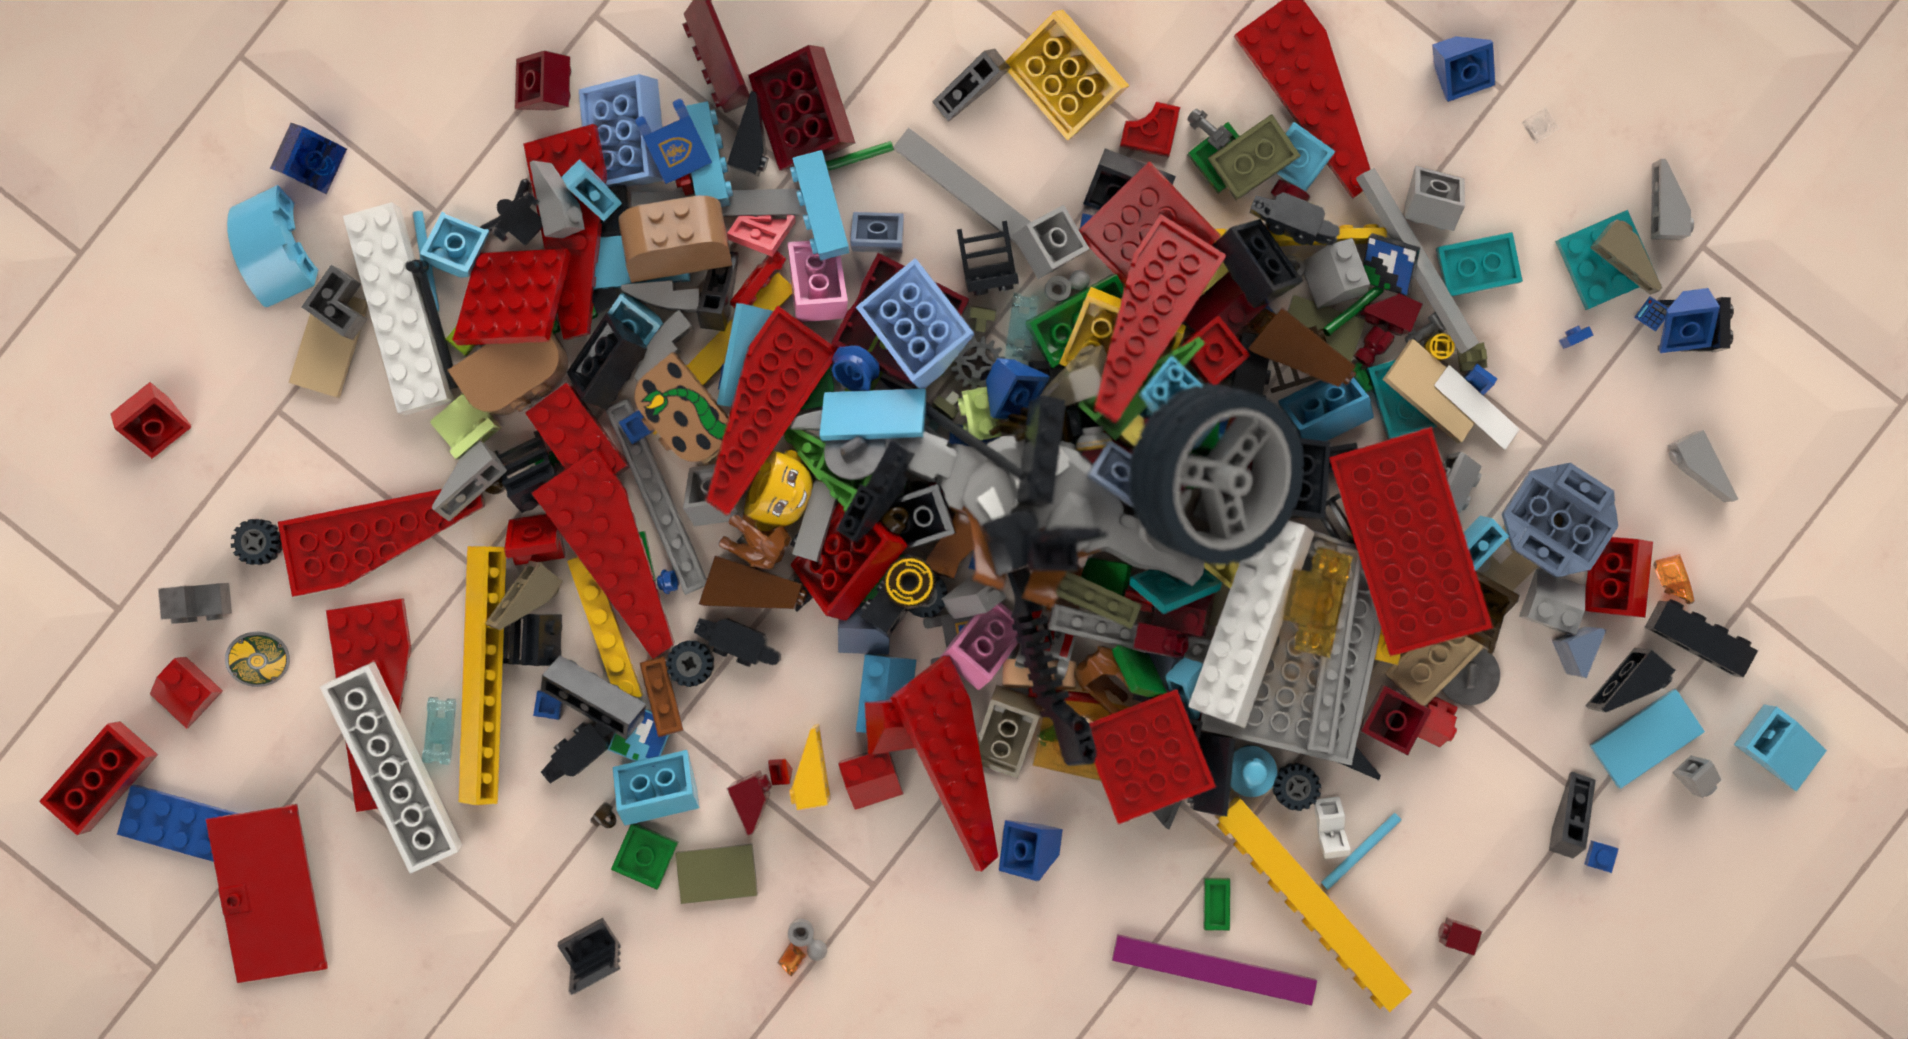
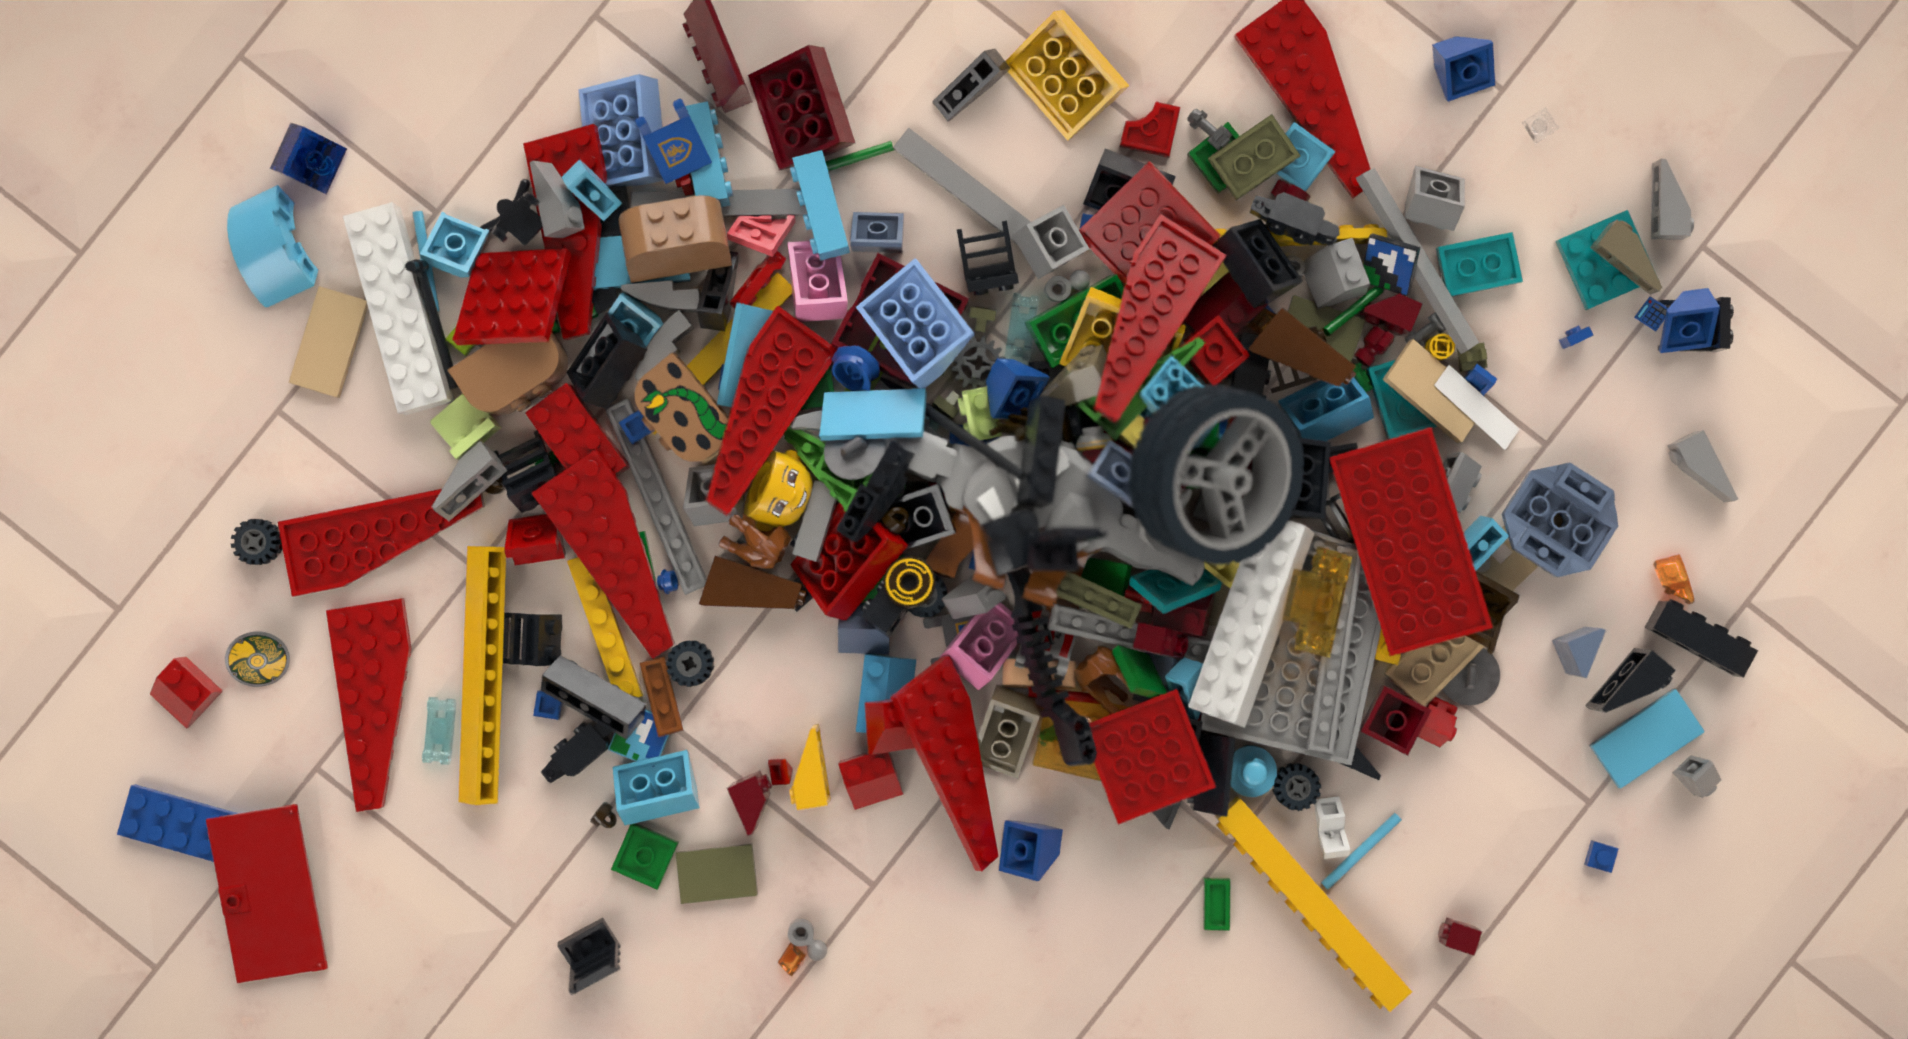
red brick [39,721,158,836] -> none
red slope [110,382,191,459] -> none
flat silver brick [158,583,232,624] -> none
flat silver brick [302,265,367,340] -> none
white brick [320,661,462,874] -> none
dark tan slope [485,561,563,630] -> none
dark red slope [515,50,571,111] -> none
black hinge [694,618,782,667] -> none
black slope [727,91,769,177] -> none
magenta tile [1112,934,1317,1006] -> none
light grey slope [1519,569,1585,635] -> none
black slope [1549,772,1596,859] -> none
red slope [1585,537,1653,618] -> none
medium azure slope [1734,704,1827,791] -> none

